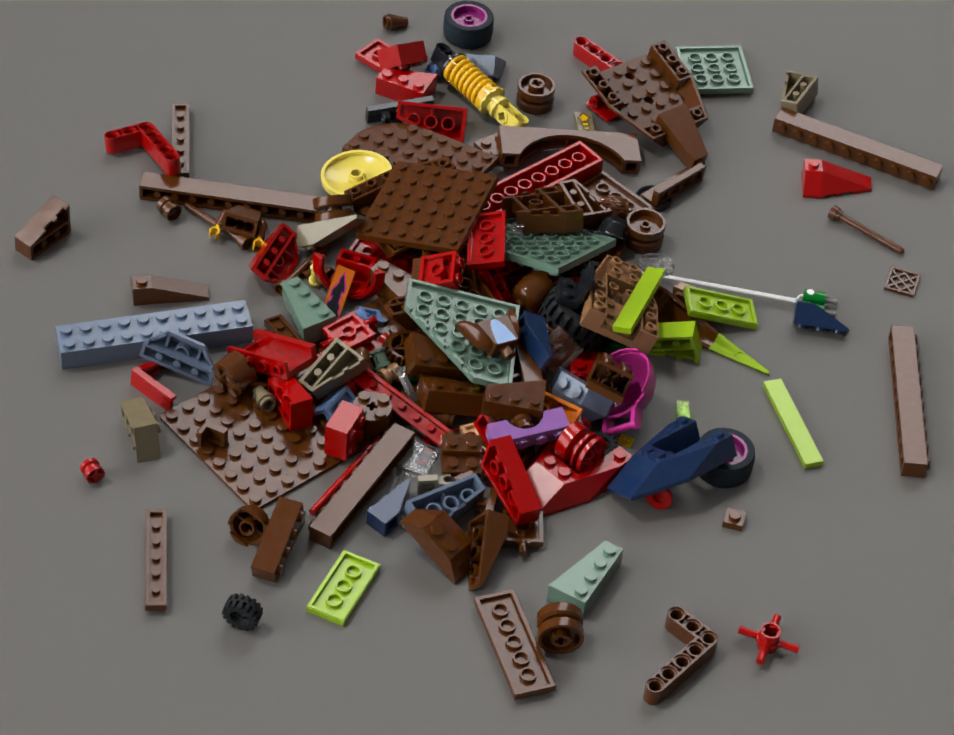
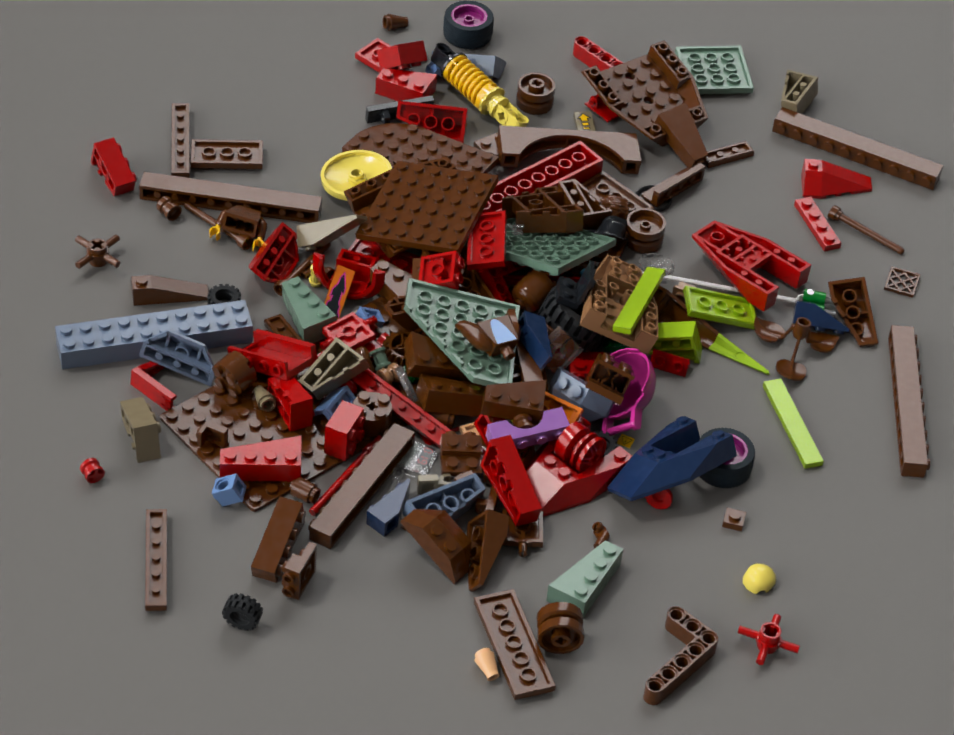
reddish brown wedge [14,195,71,260] -> none
red beam [104,122,181,176] -> none
reddish brown cylinder [228,505,270,547] -> none
lime tile [306,550,381,627] -> none
reddish brown wheel [313,194,355,222] -> none
clear neon green piece [675,400,691,419] -> none
none -> reddish brown bar [75,234,121,269]
none -> red wedge [91,137,137,196]
none -> reddish brown plate [191,139,263,169]
none -> black tyre [207,284,241,305]
none -> medium blue brick [212,474,247,507]
none -> wedge [220,436,301,481]
none -> reddish brown plate [282,541,317,600]
none -> reddish brown brick [289,477,321,504]
none -> light nougat cone [474,648,500,681]
none -> reddish brown arm [592,522,610,548]
none -> red hinge [650,349,691,377]
none -> red wedge [692,220,811,311]
none -> reddish brown tile [705,141,754,168]
none -> light yellow hair [743,563,776,594]
none -> reddish brown plant [754,316,839,381]
none -> plate [794,197,841,252]
none -> reddish brown wedge [828,277,878,347]

